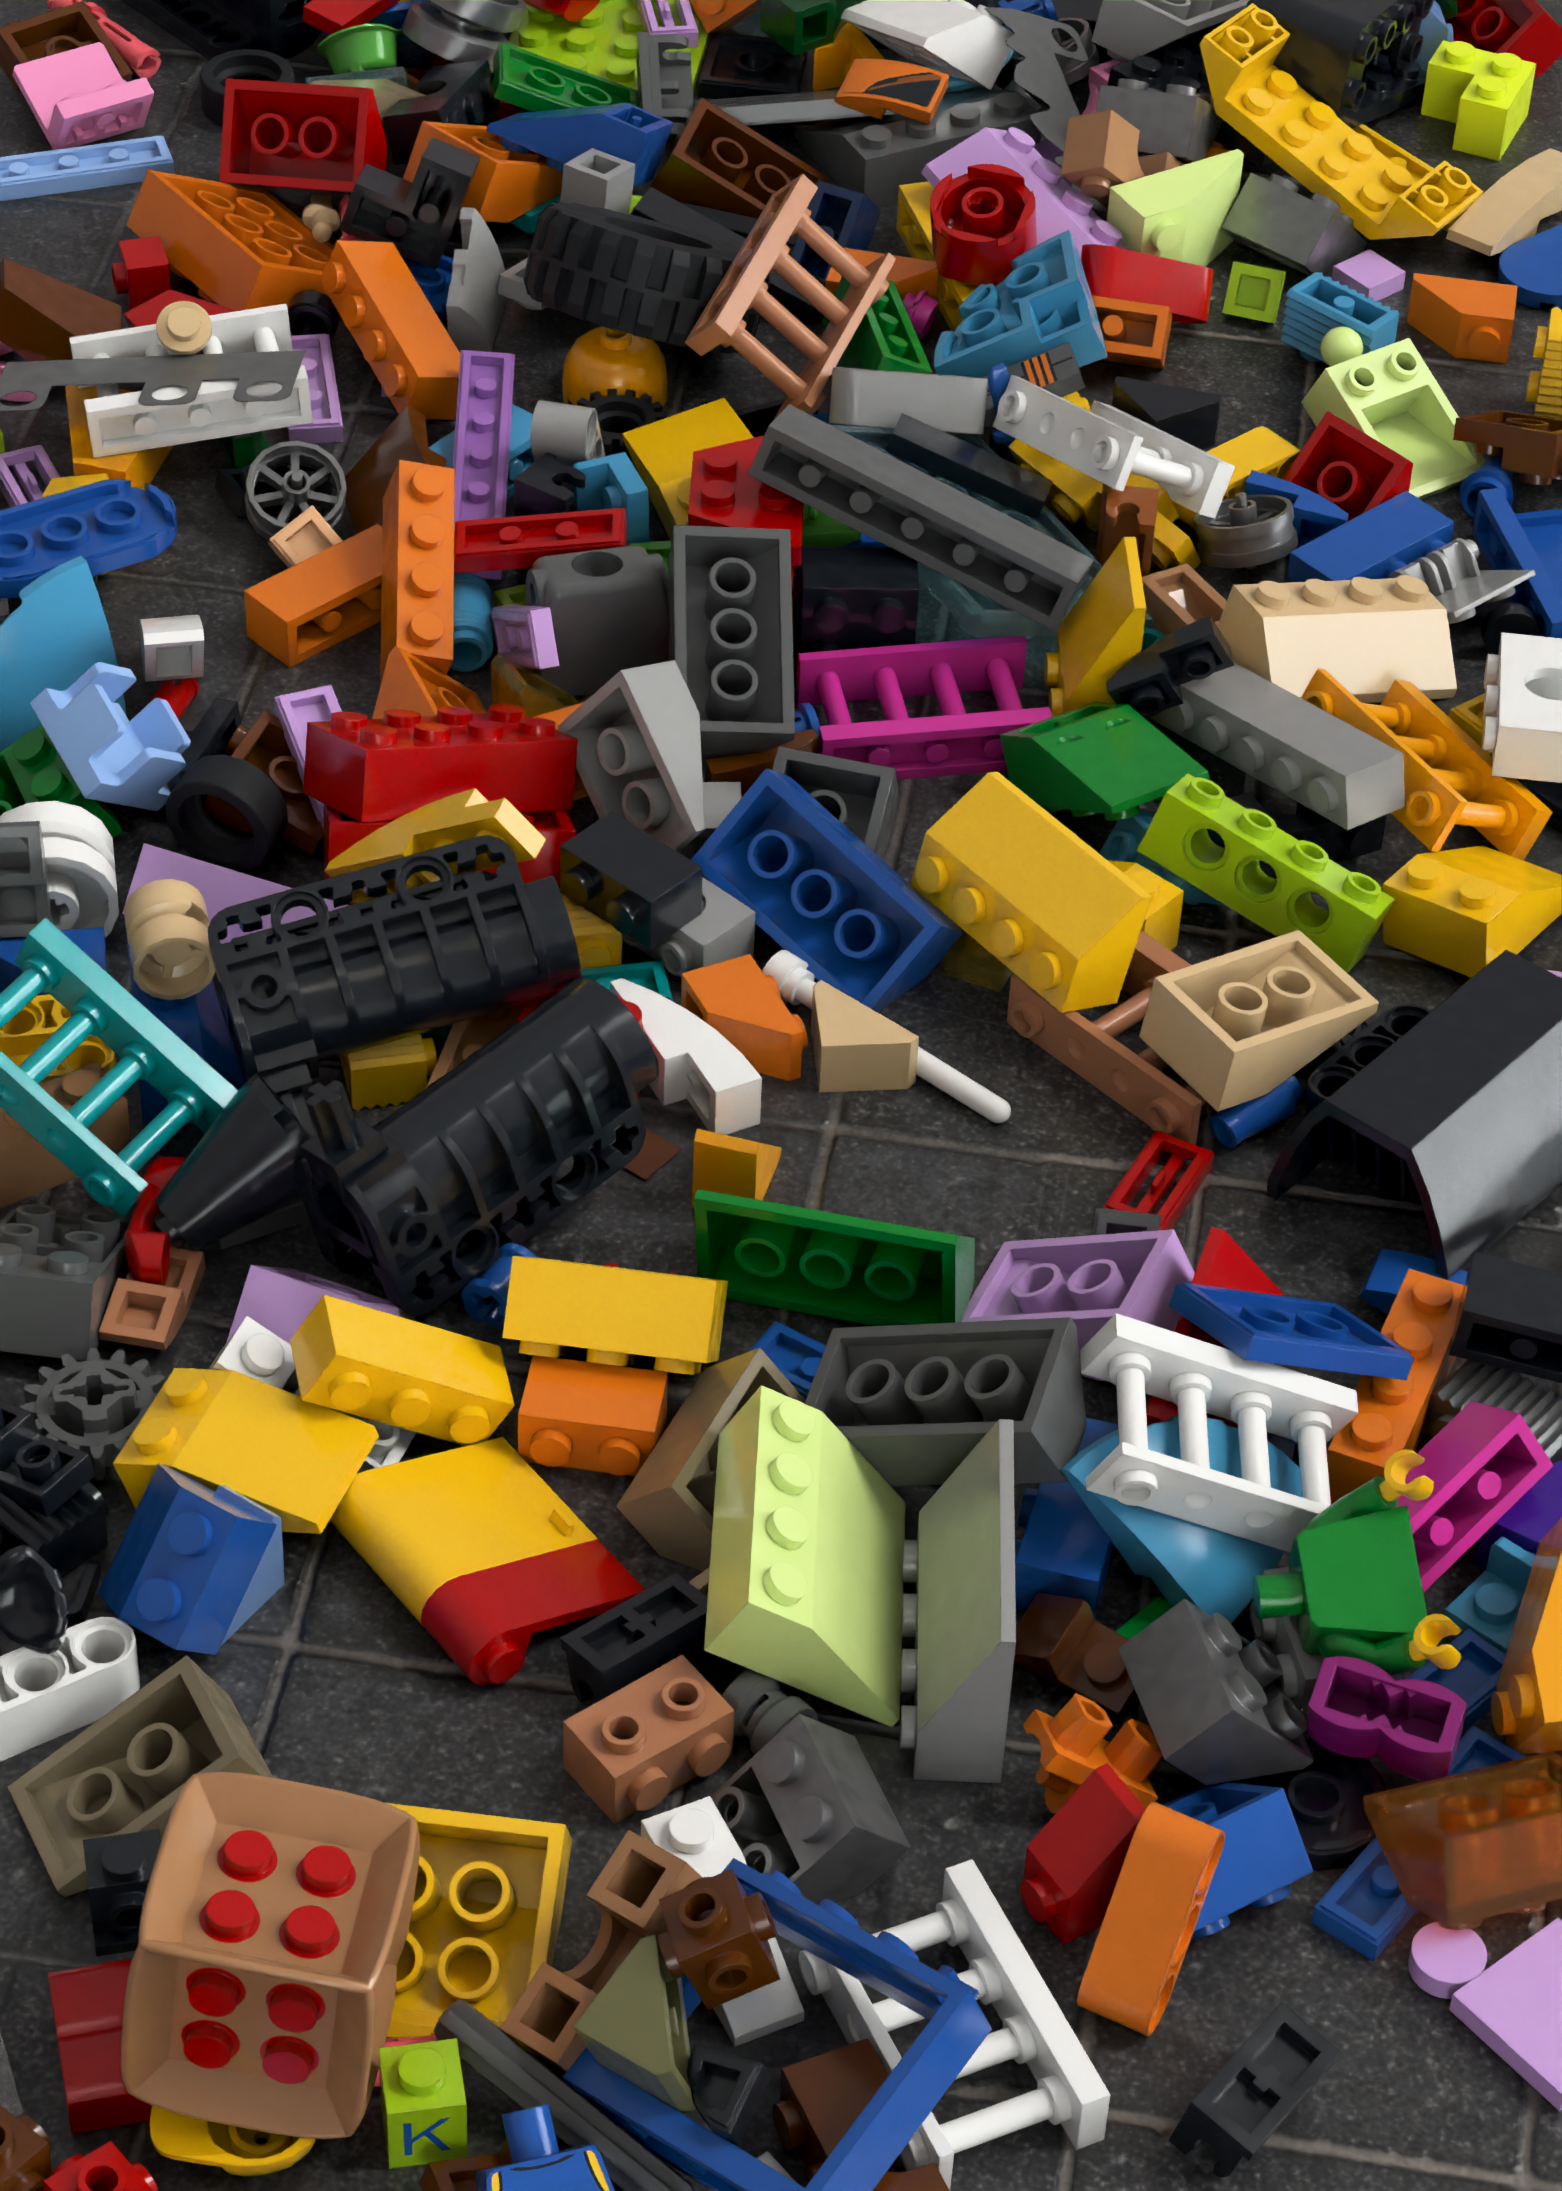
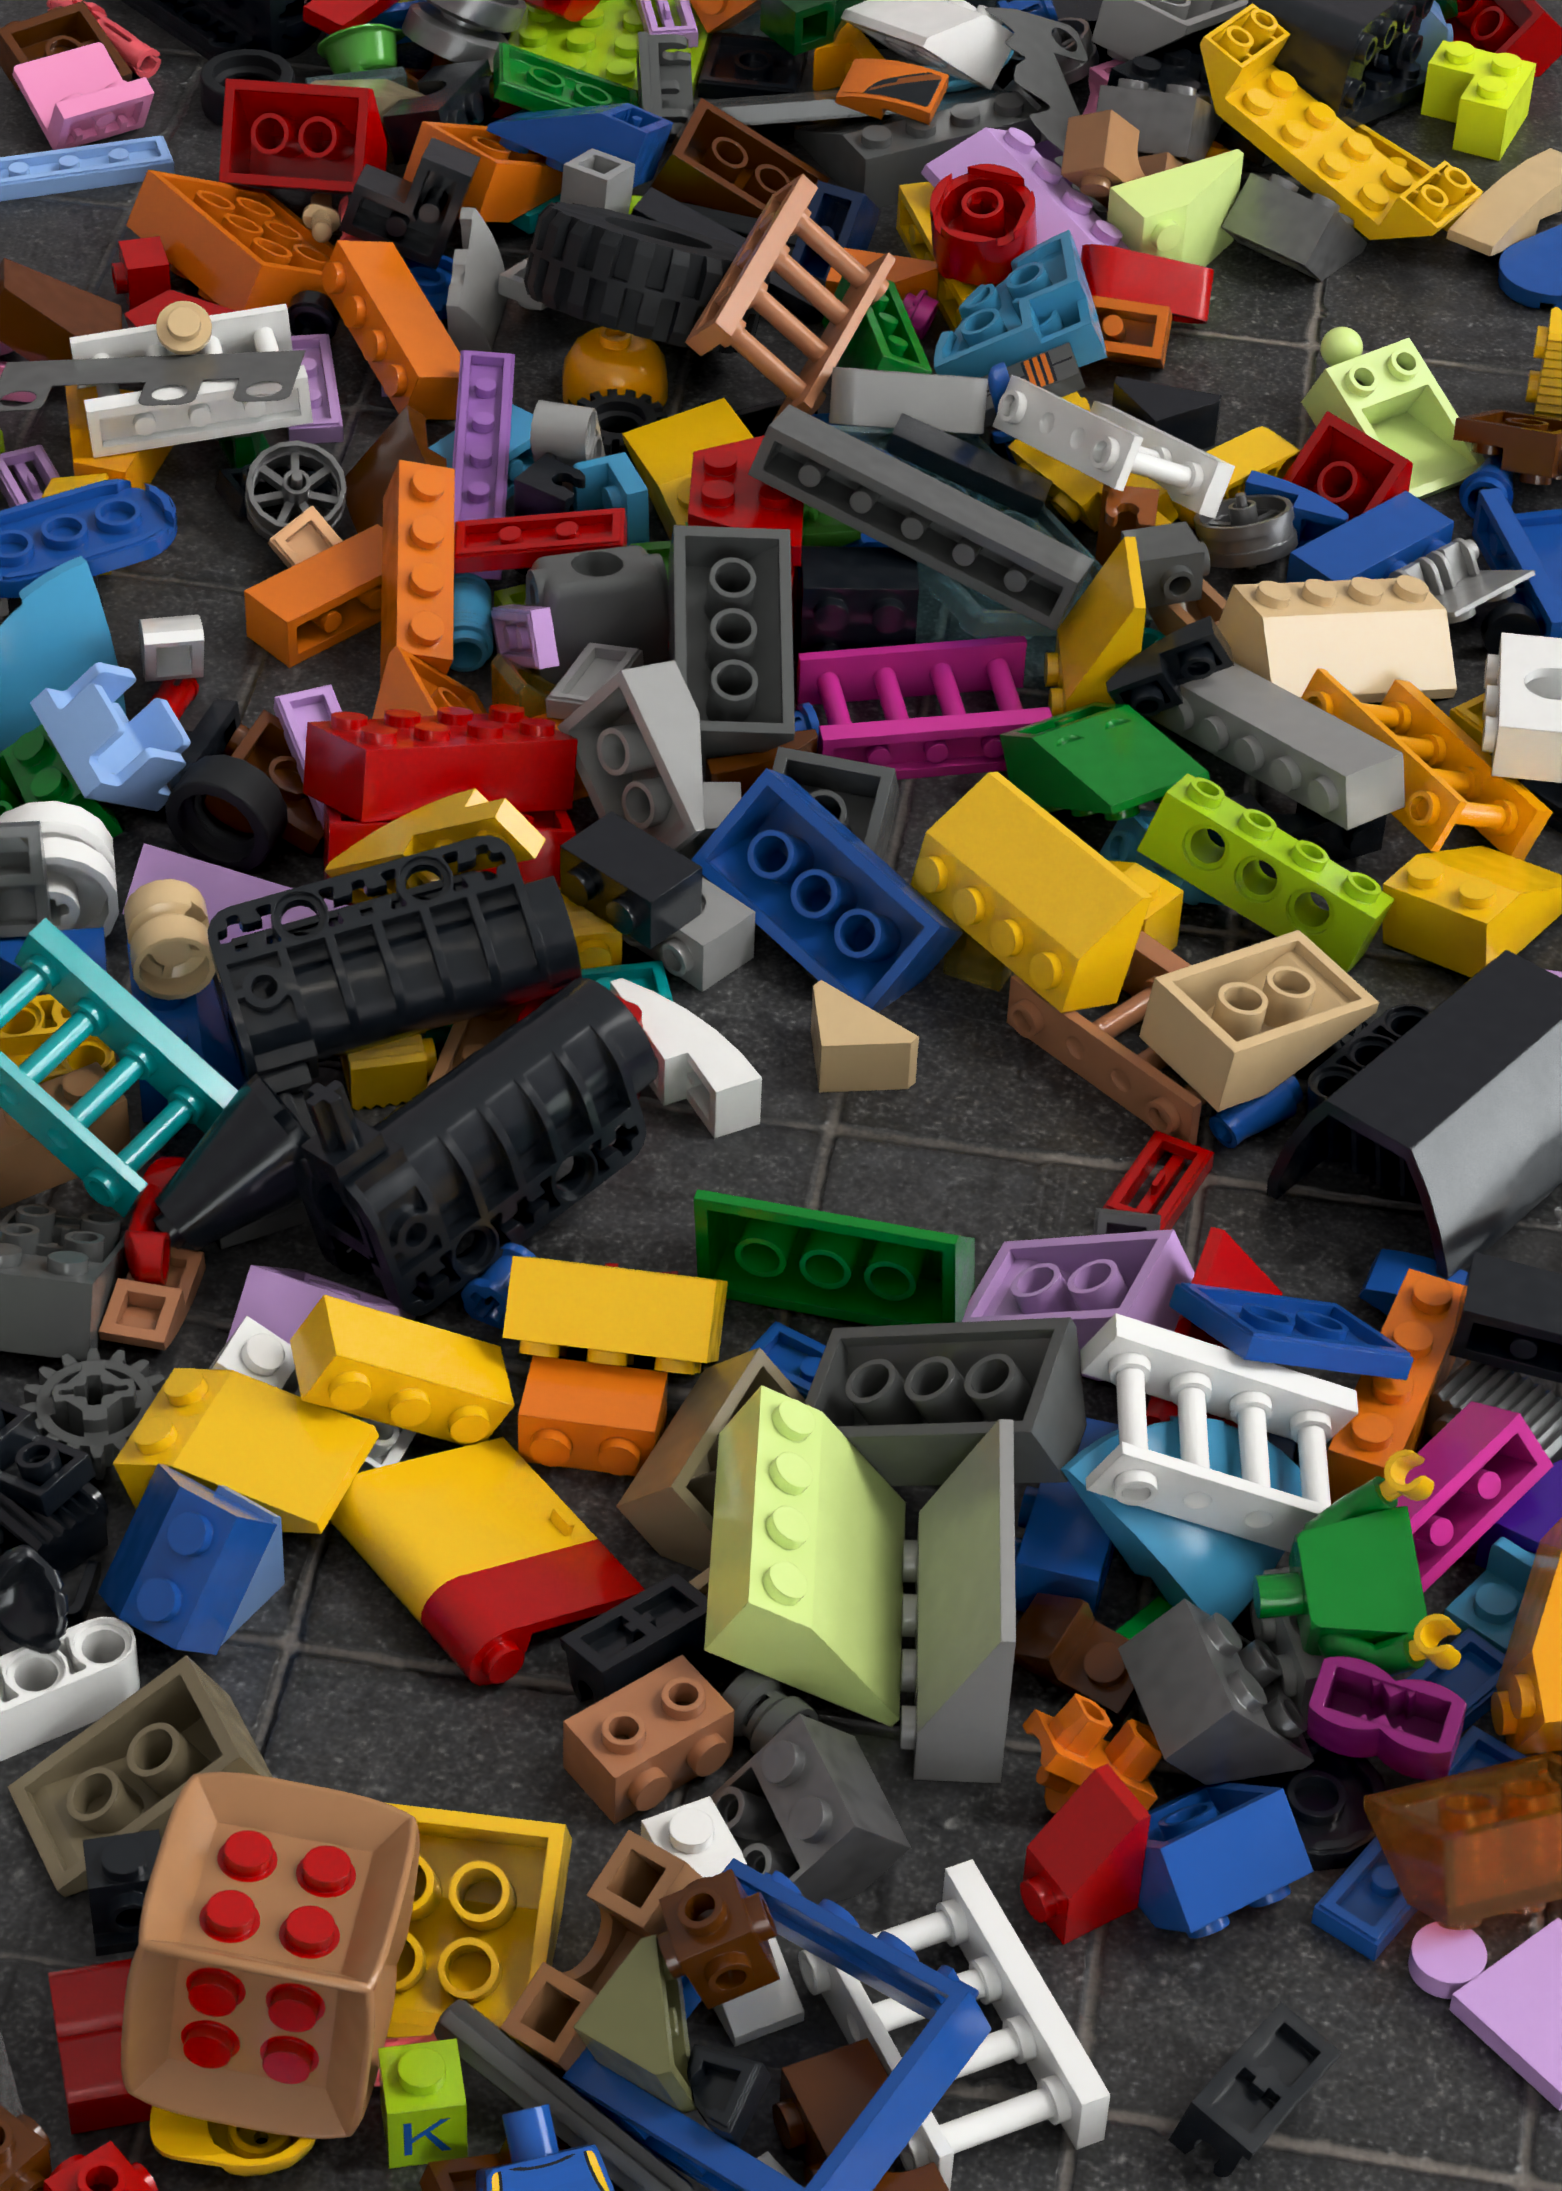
reddish brown sticker [624,1128,682,1180] -> none
orange slope [681,954,808,1081] -> none
light orange slope [692,1129,782,1208] -> none
white piece [762,950,1011,1123] -> none
orange beam [1077,1801,1226,2036] -> none
lime tile [1222,261,1286,323] -> none
dark azure brick [1280,272,1399,365] -> none
lavender tile [1332,249,1406,302] -> none
orange slope [1407,273,1518,364] -> none
none -> light grey tile [545,642,644,720]
none -> dark grey brick [1121,521,1210,608]

